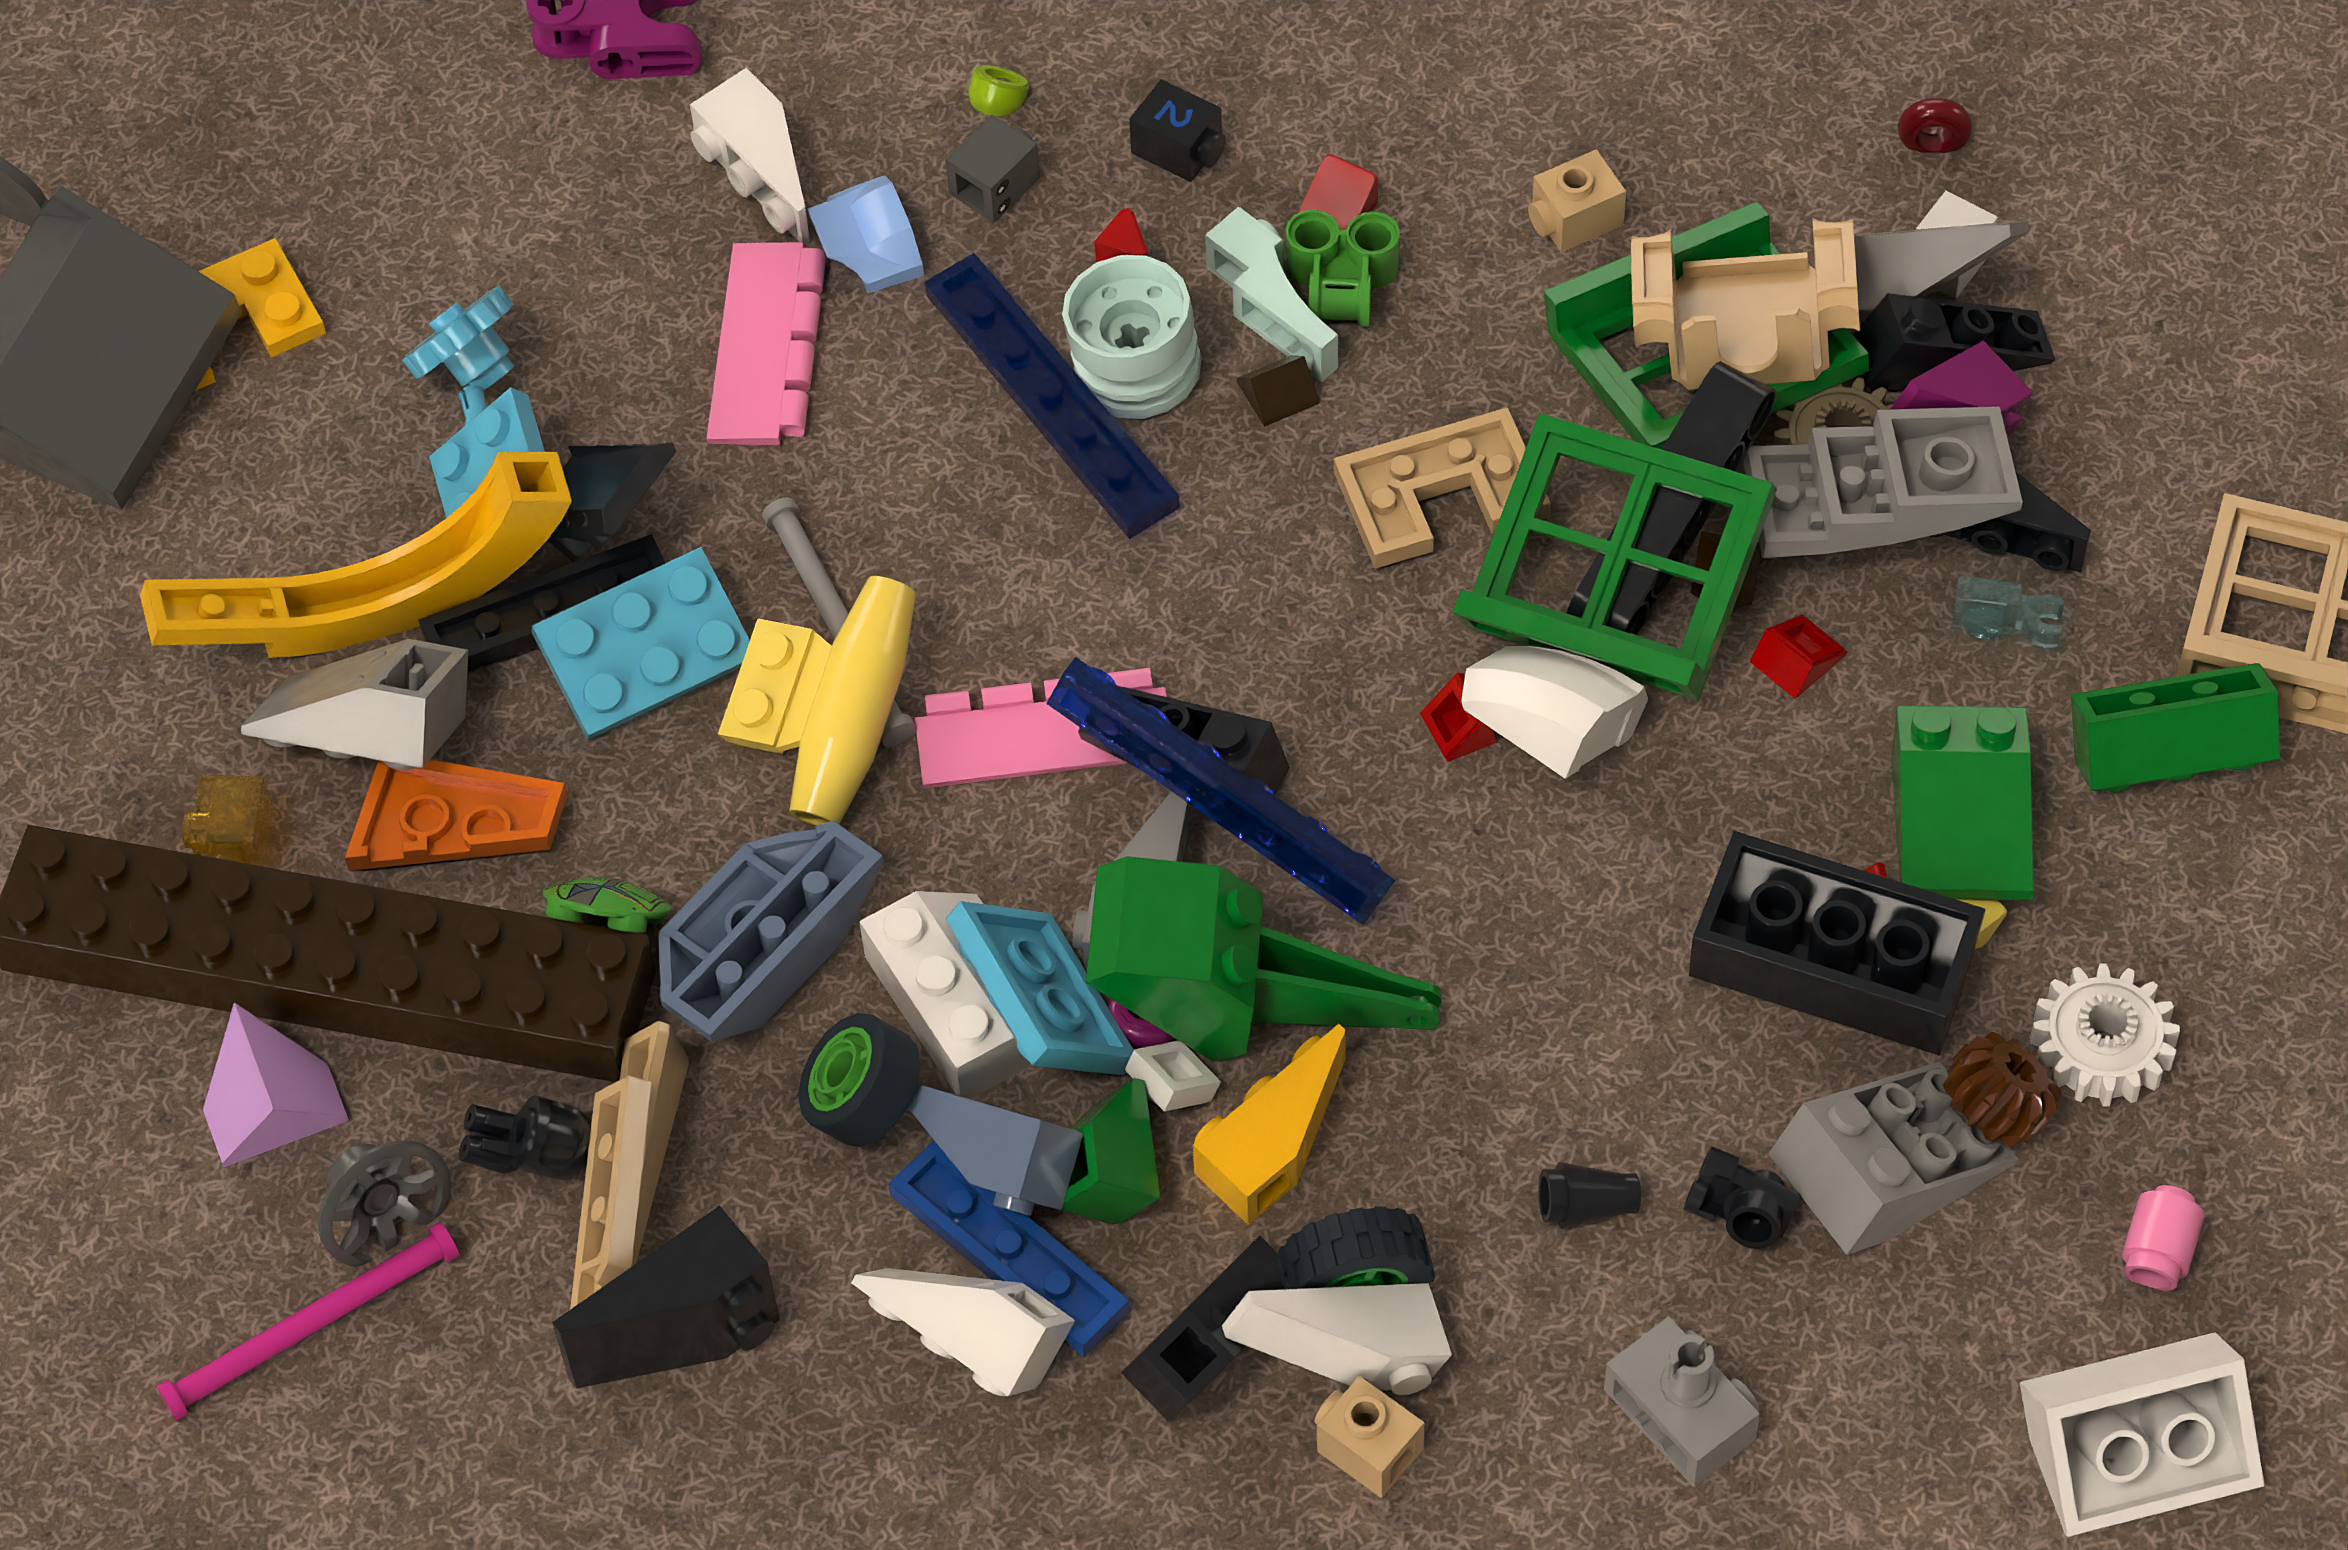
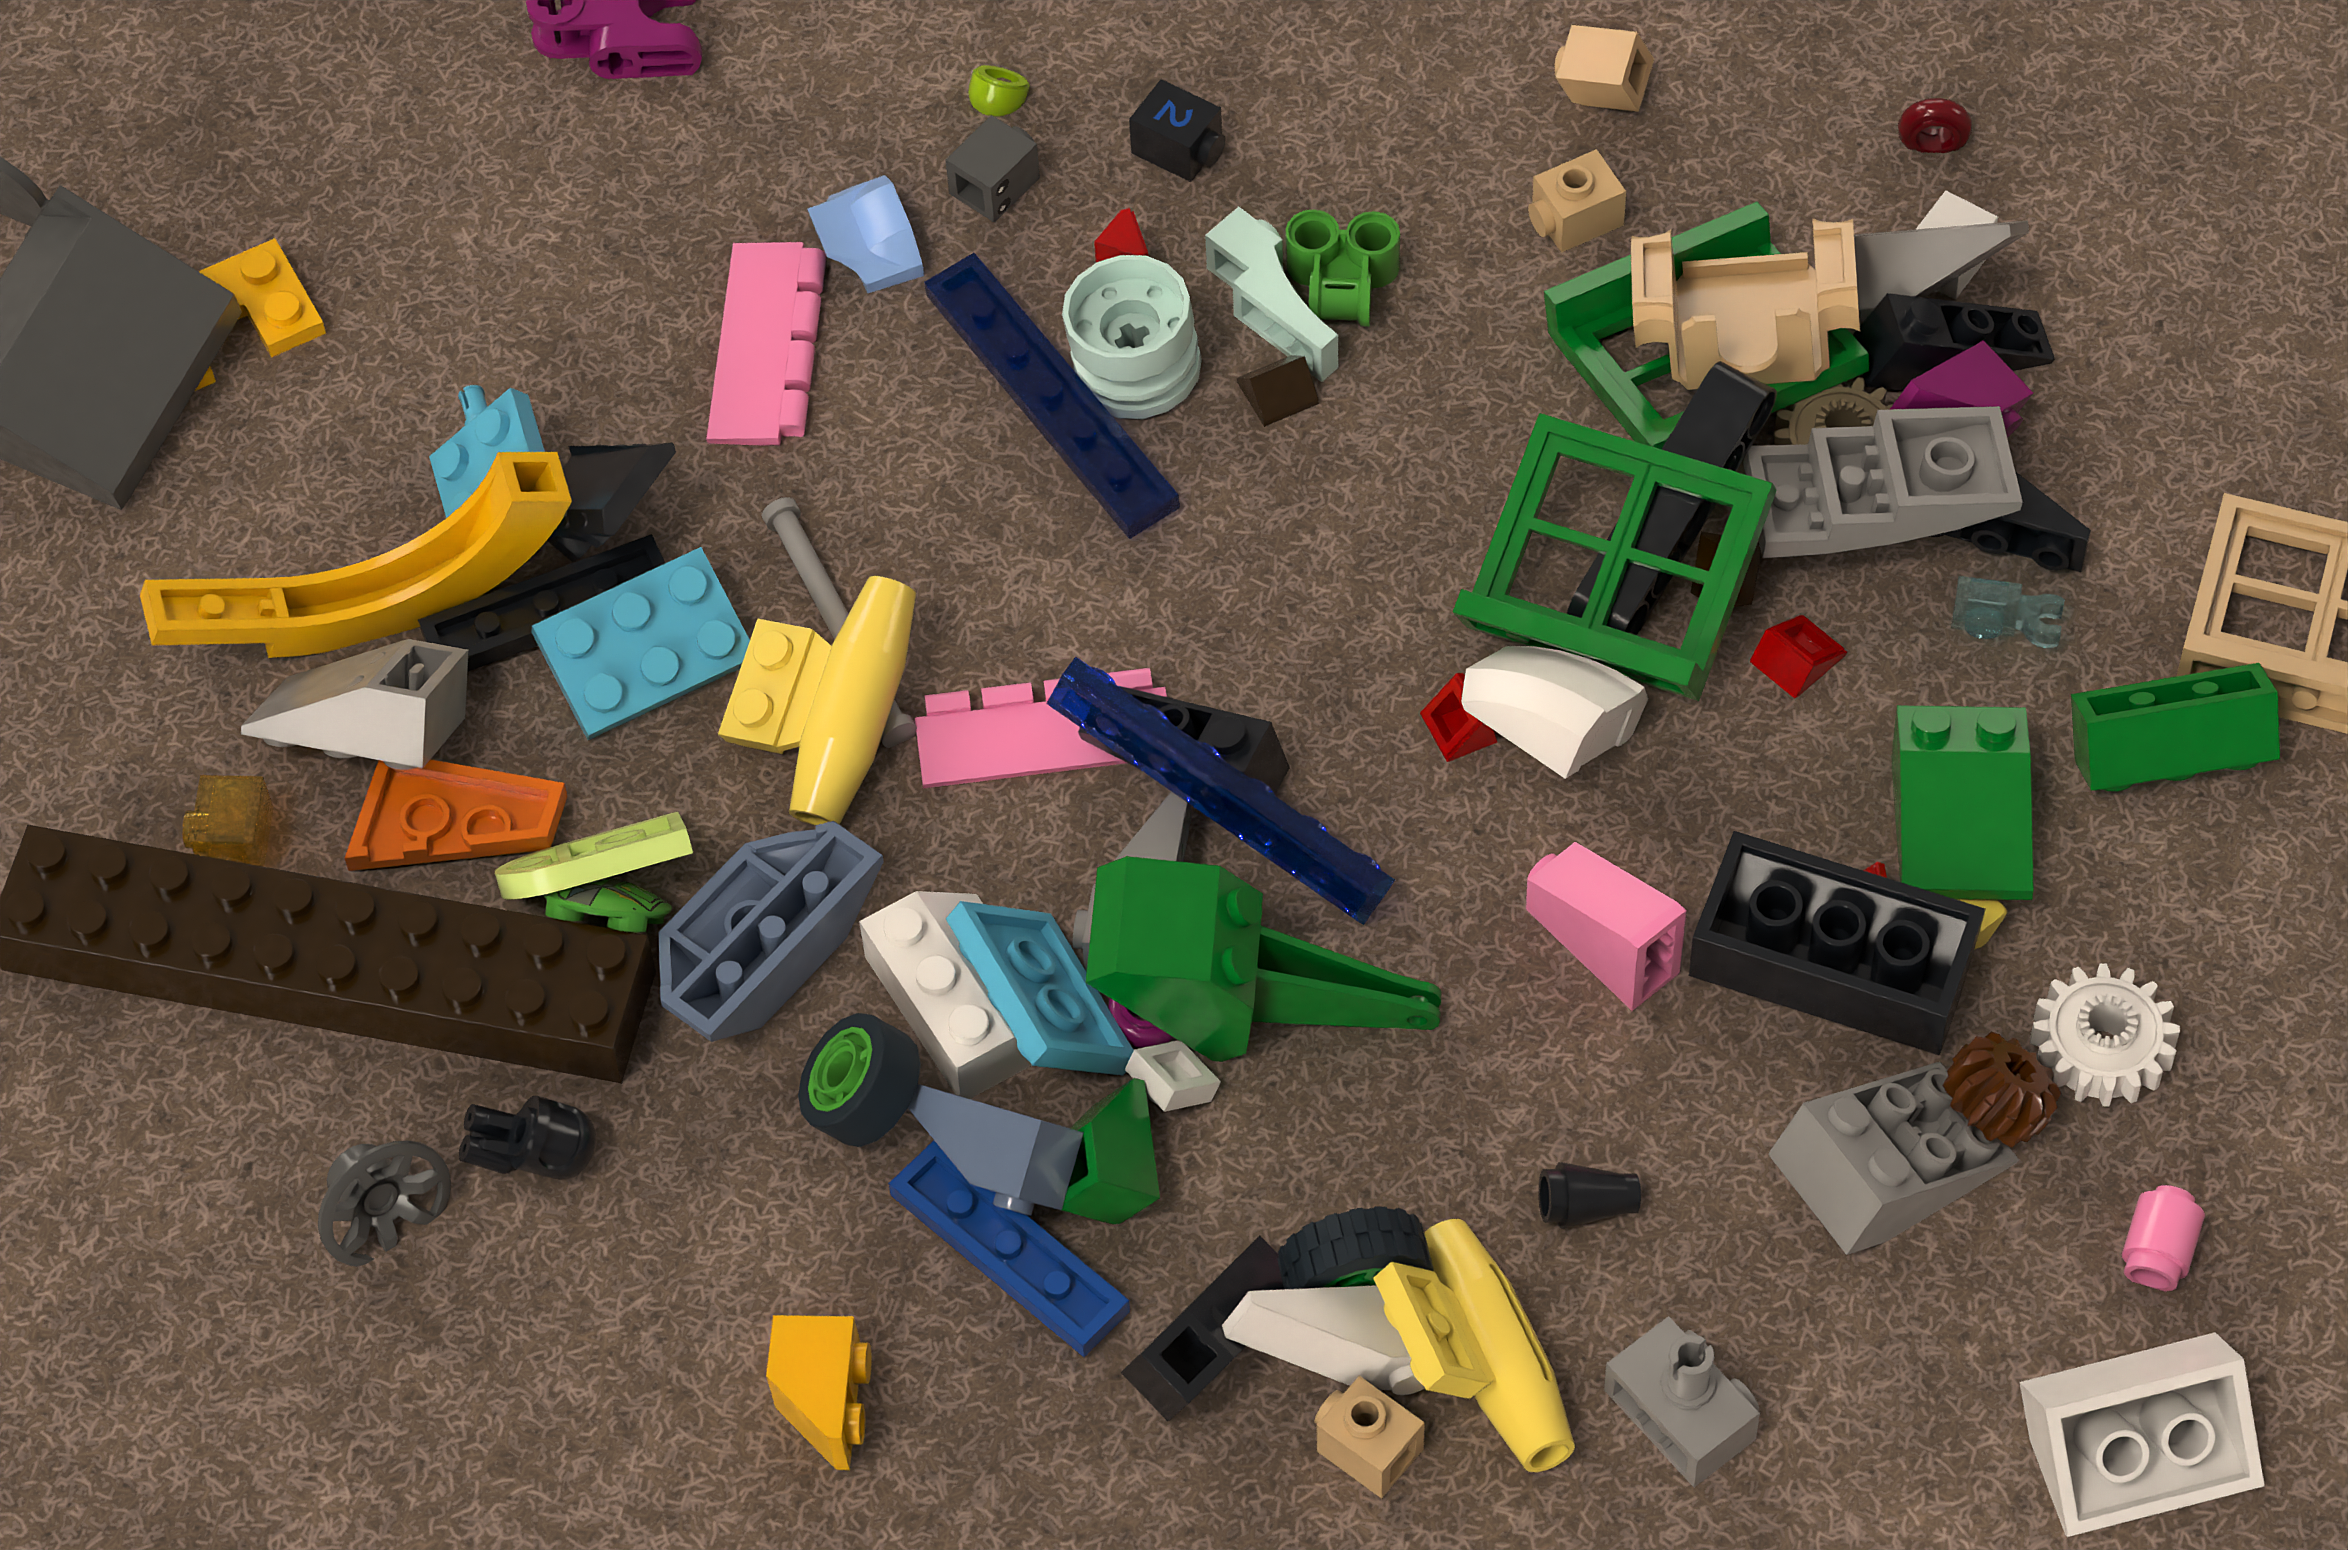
dark pink bar [156,1221,460,1421] -> none
lavender slope [203,1003,349,1167] -> none
medium azure plant [402,285,515,390] -> none
black slope [552,1205,780,1389] -> none
tan wedge [570,1021,689,1309] -> none
white slope [690,68,810,245] -> none
white slope [851,1268,1075,1396] -> none
yellow slope [1192,1024,1346,1225] -> none
slope [1297,154,1378,230] -> none
tan plate [1334,407,1551,569] -> none
black plate [1683,1146,1800,1249] -> none
none -> yellowish green tile [495,812,693,899]
none -> yellow slope [766,1315,872,1470]
none -> light yellow plate [1373,1219,1575,1472]
none -> bright pink slope [1526,842,1686,1011]
none -> tan brick [1555,25,1654,112]

